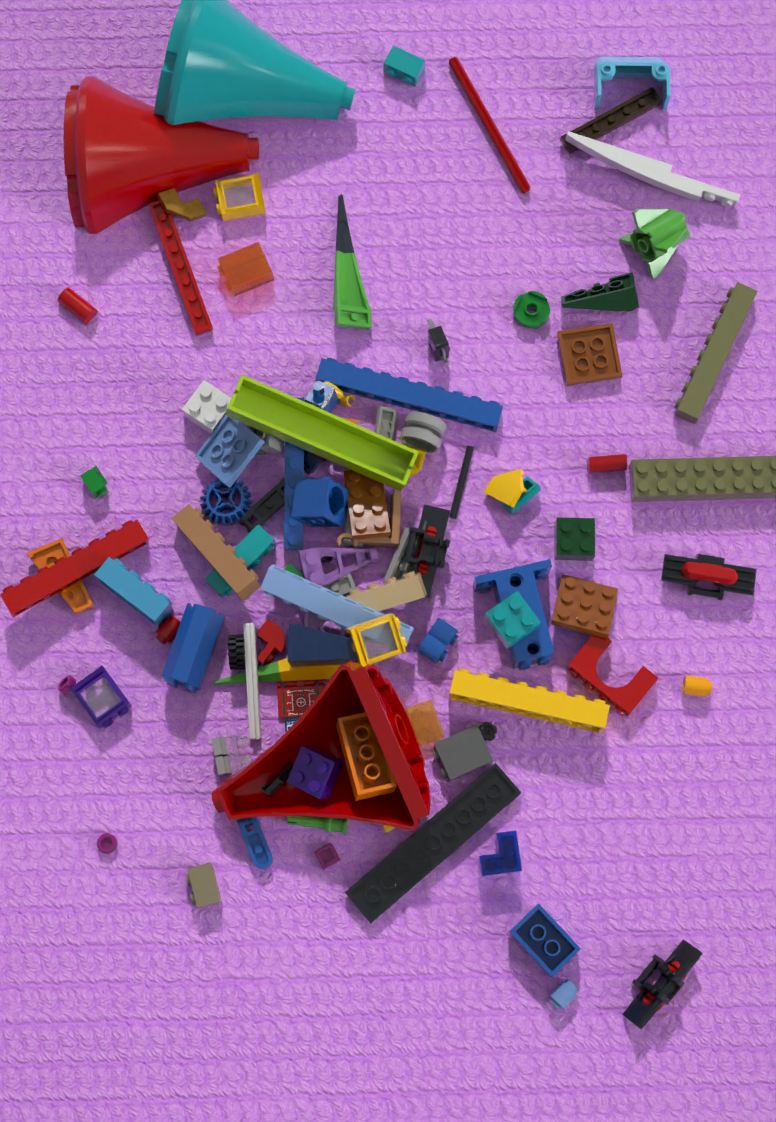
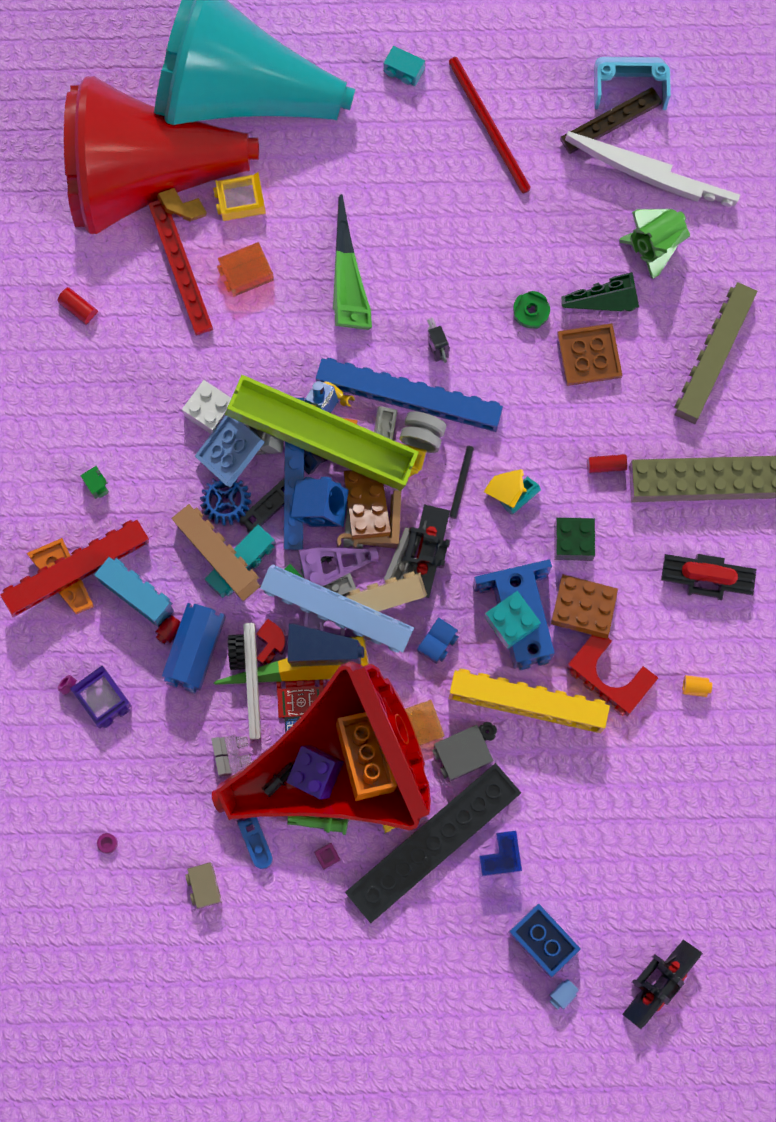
window [346,613,407,666] -> none

